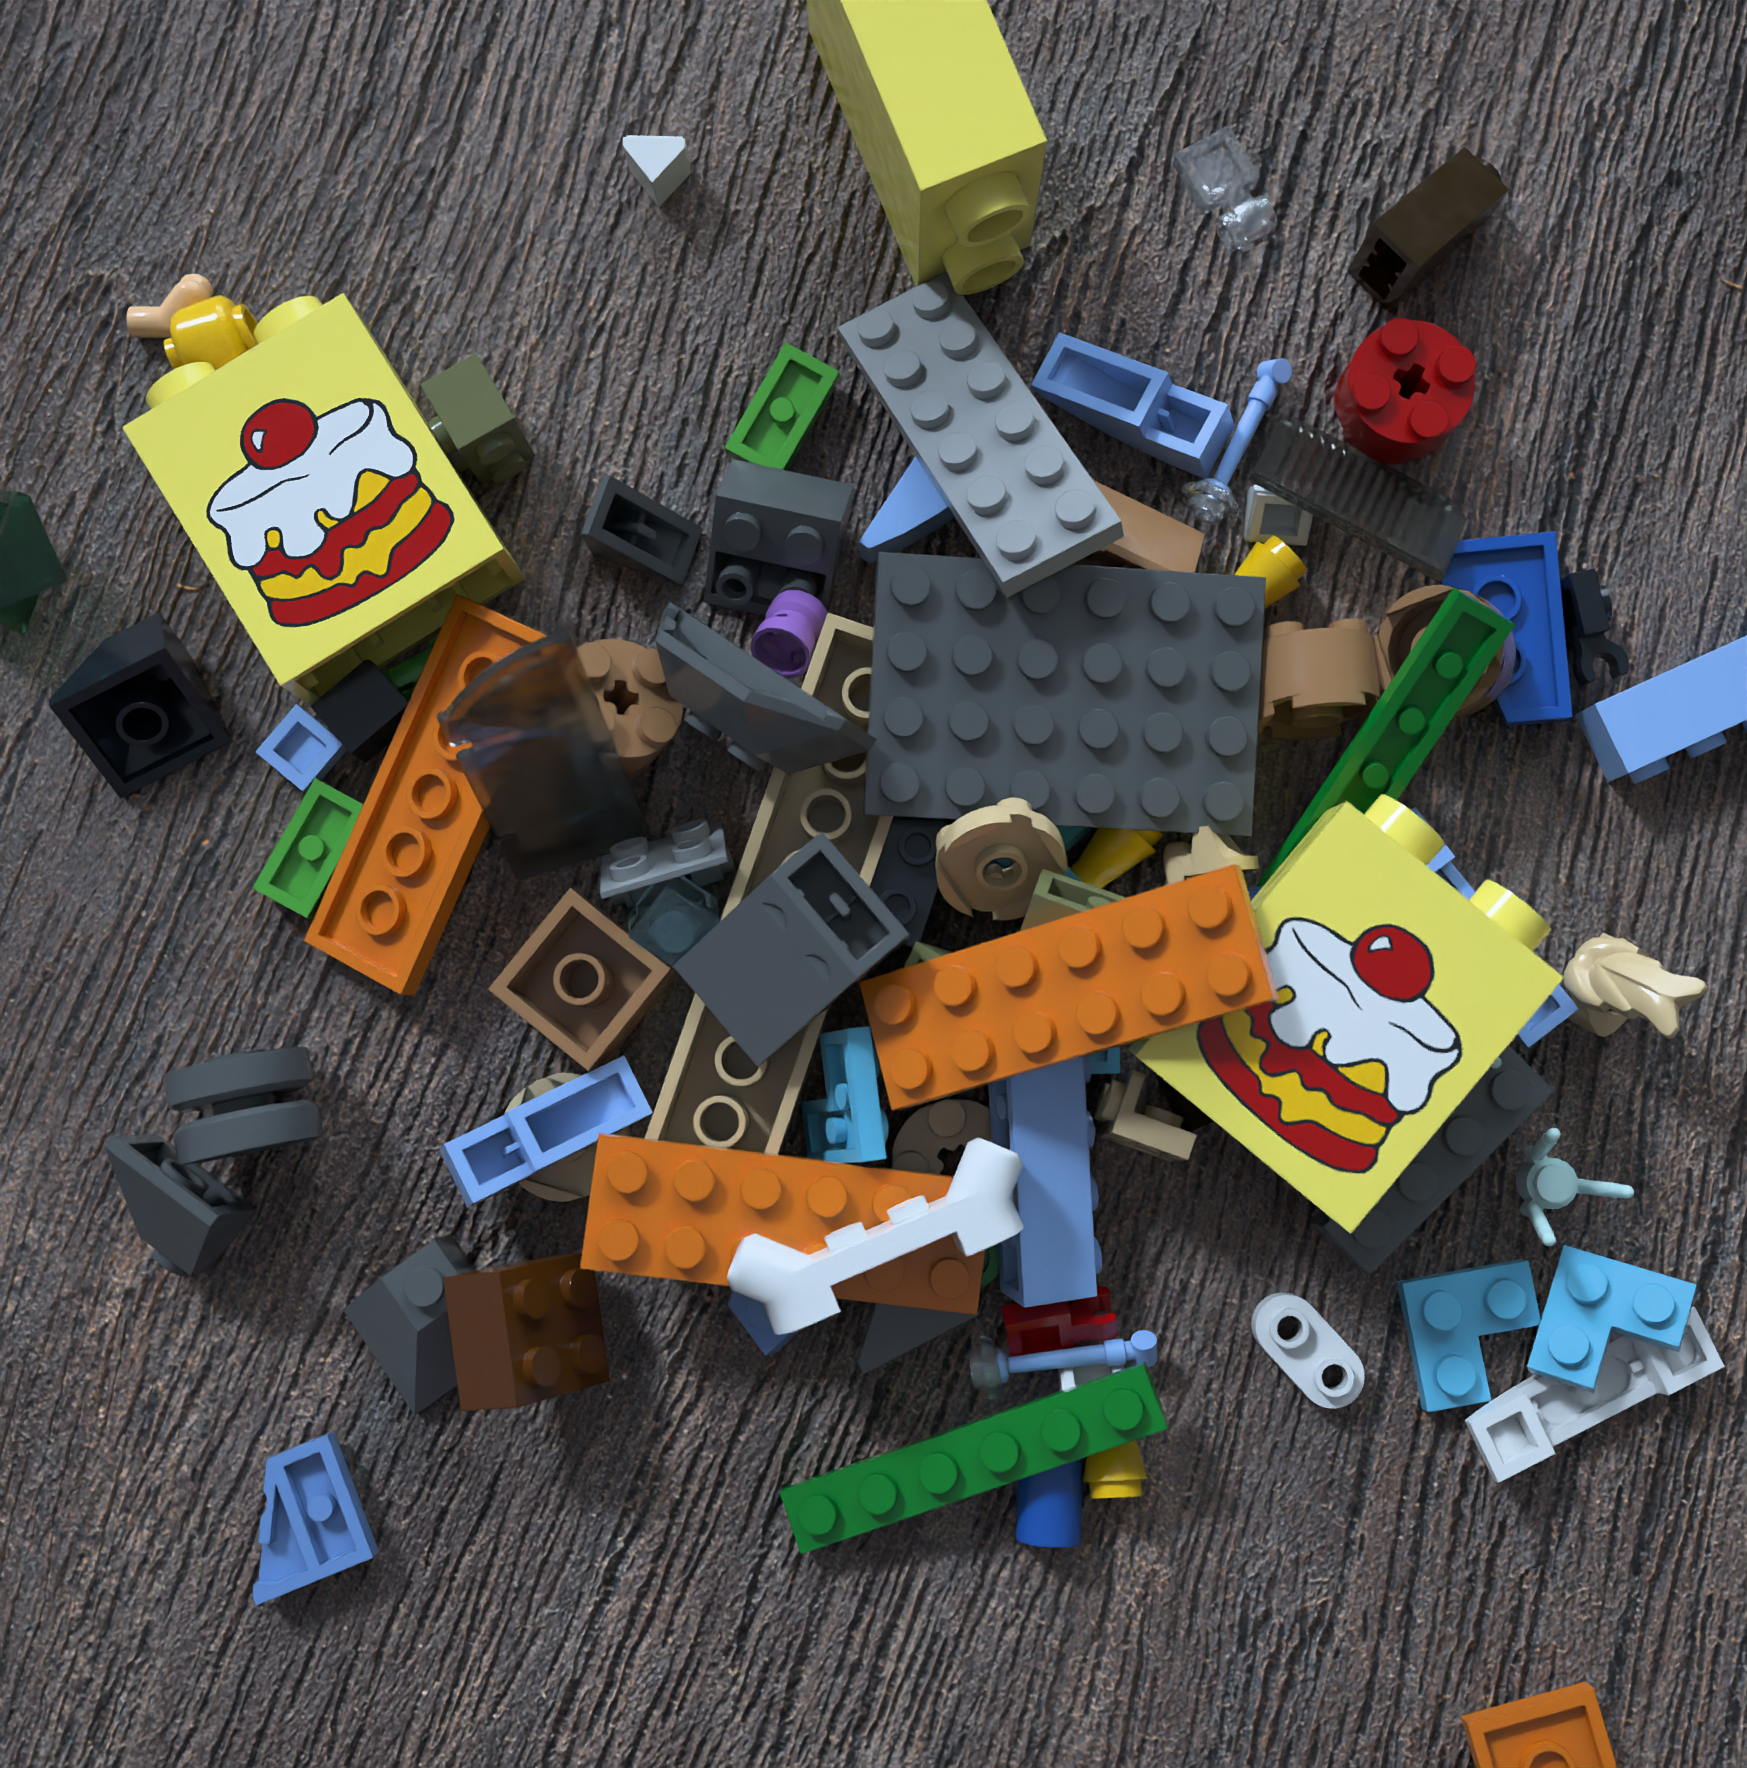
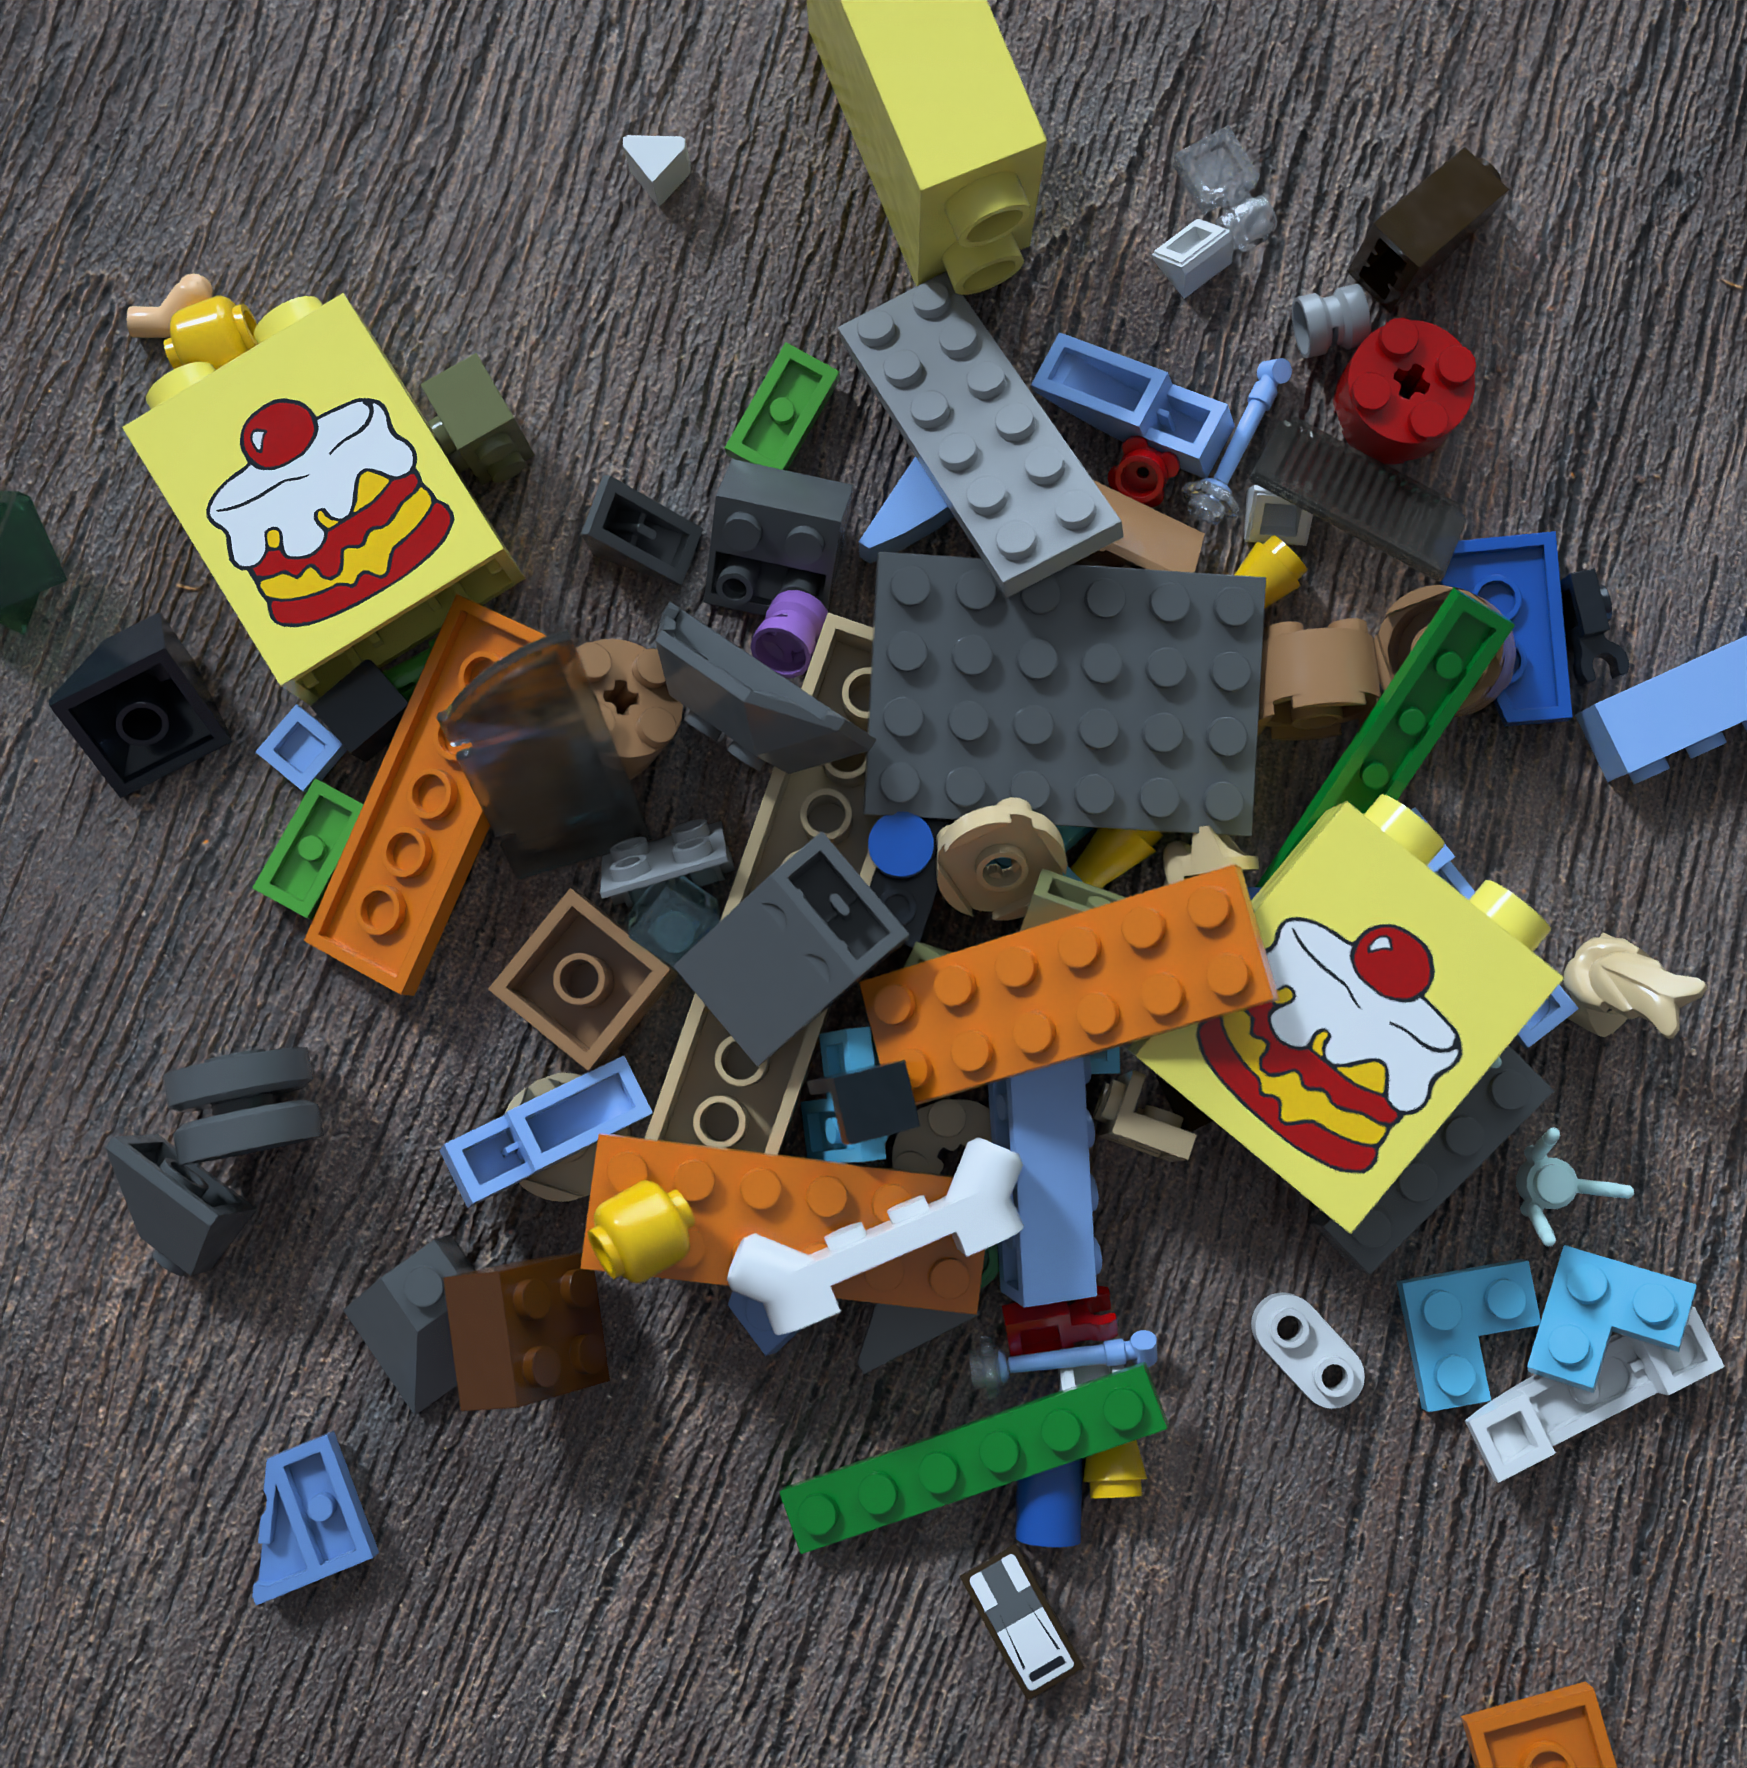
none -> yellow head [588,1180,695,1284]
none -> black panel [807,1060,920,1145]
none -> blue tile [868,811,934,879]
none -> slope [960,1543,1086,1701]
none -> red plate [1107,436,1180,507]
none -> white slope [1151,219,1234,299]
none -> light grey wheel [1292,284,1371,359]

